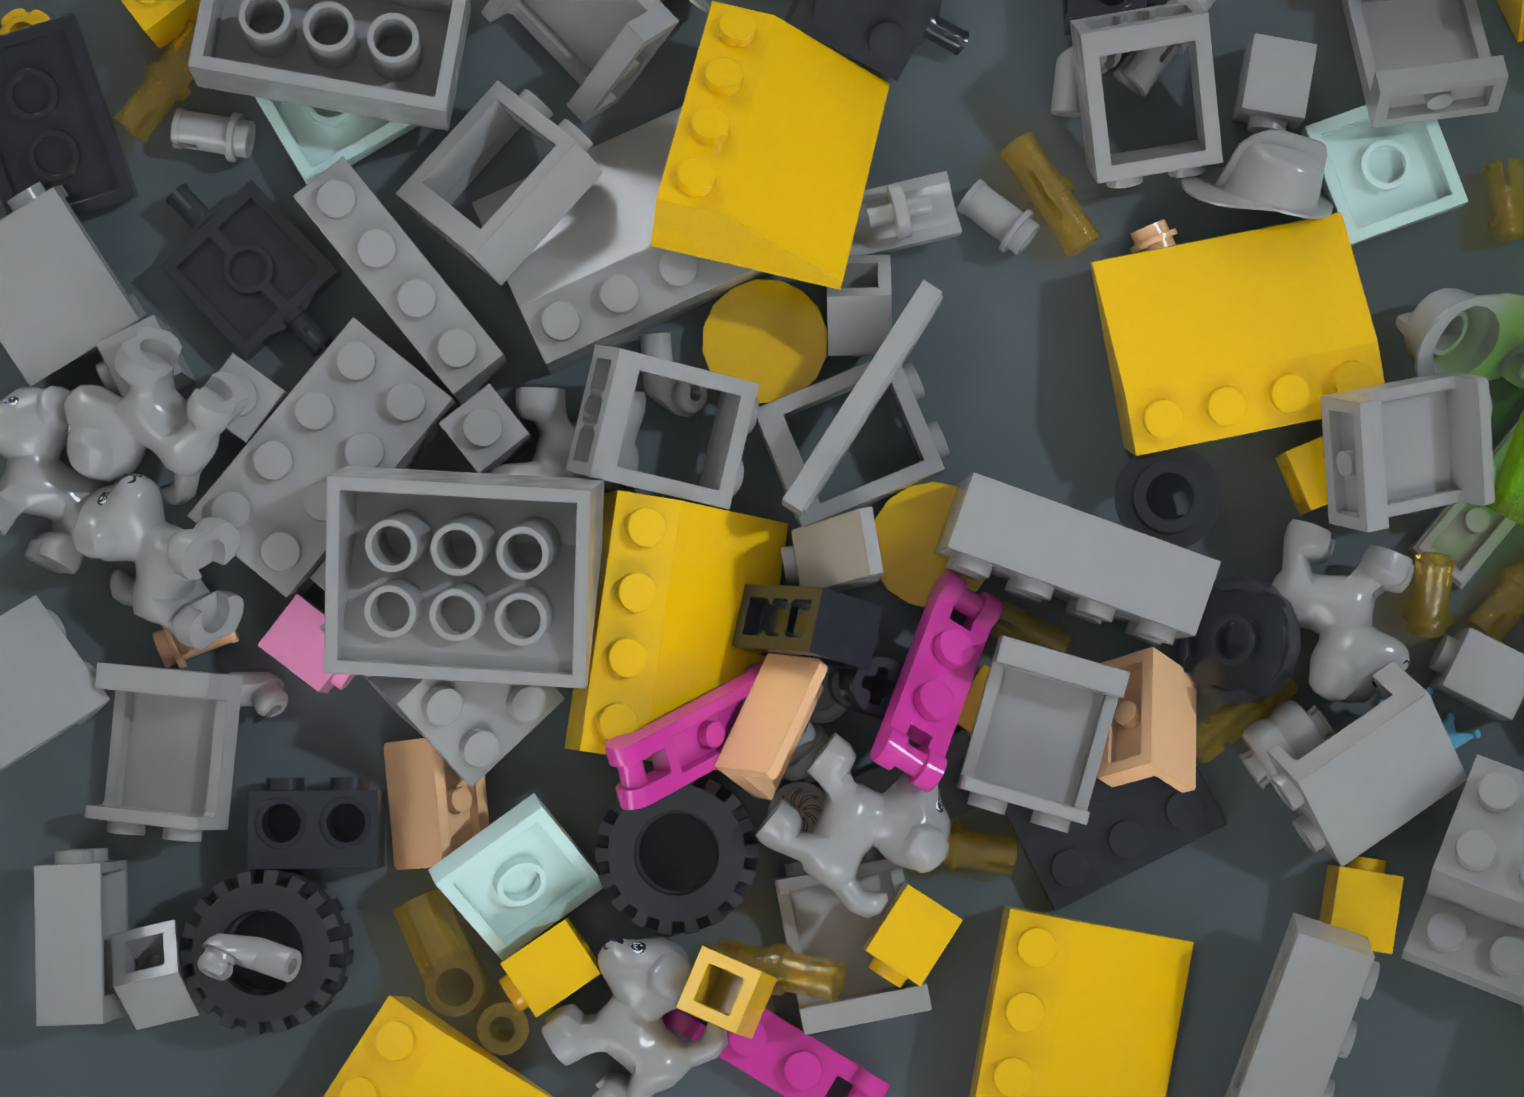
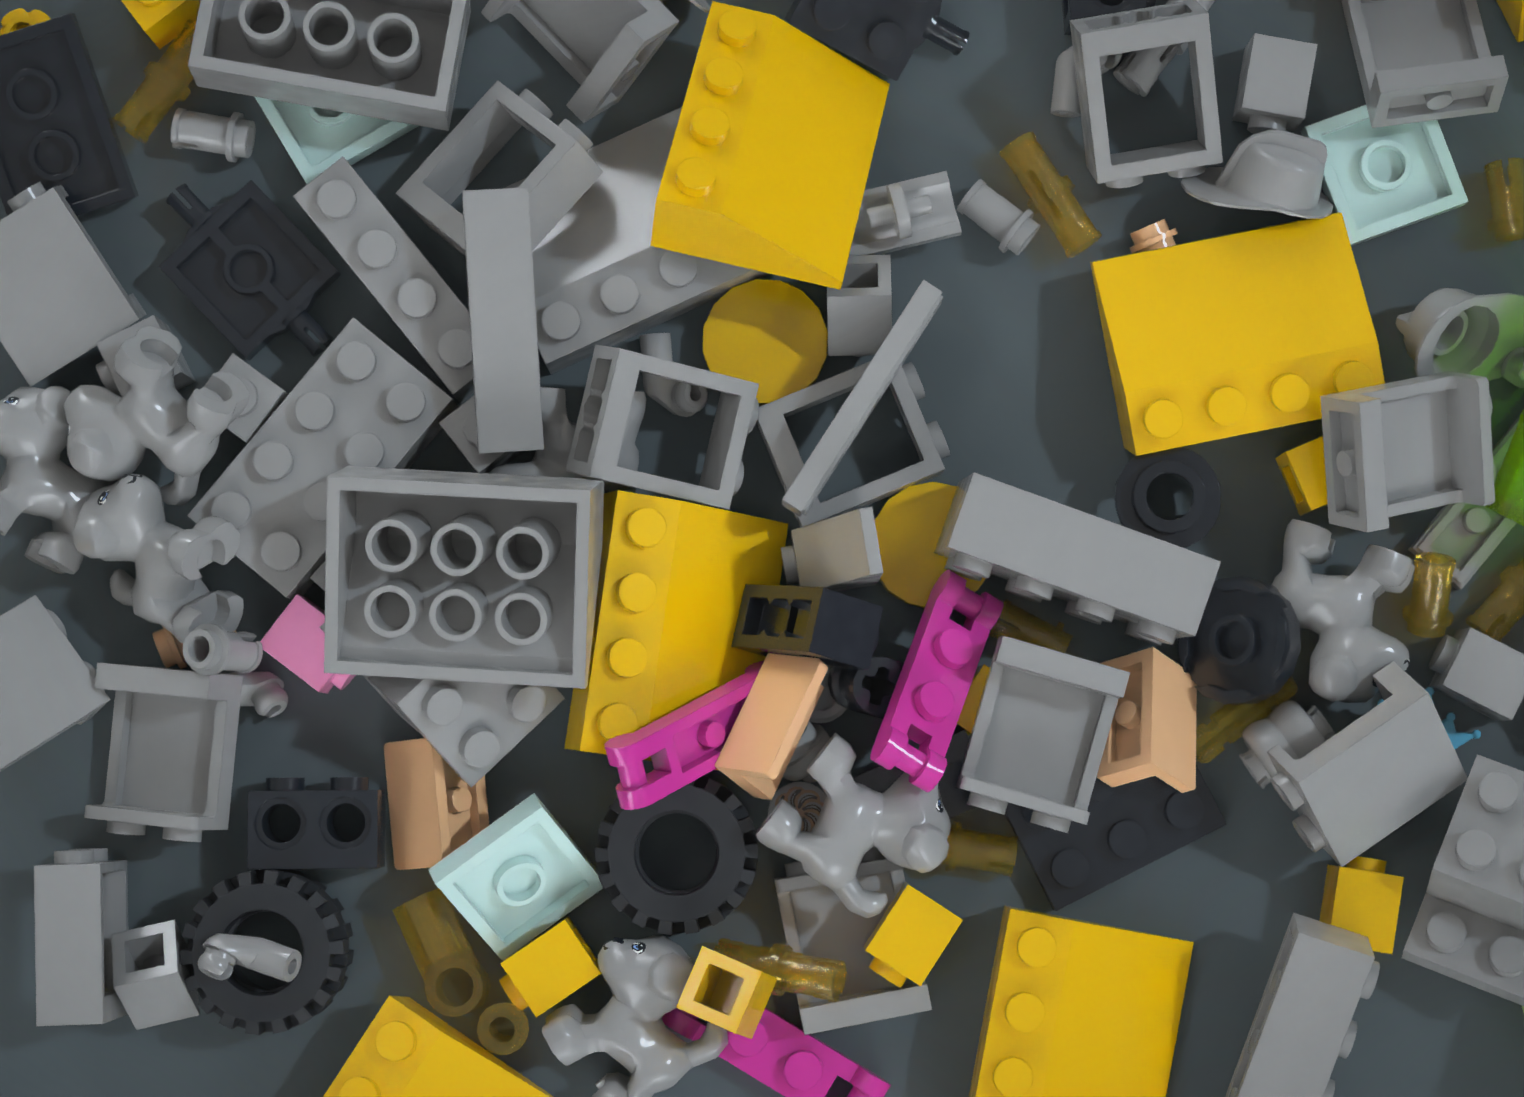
none -> light grey pin [183,623,263,676]
none -> light grey tile [462,187,544,454]

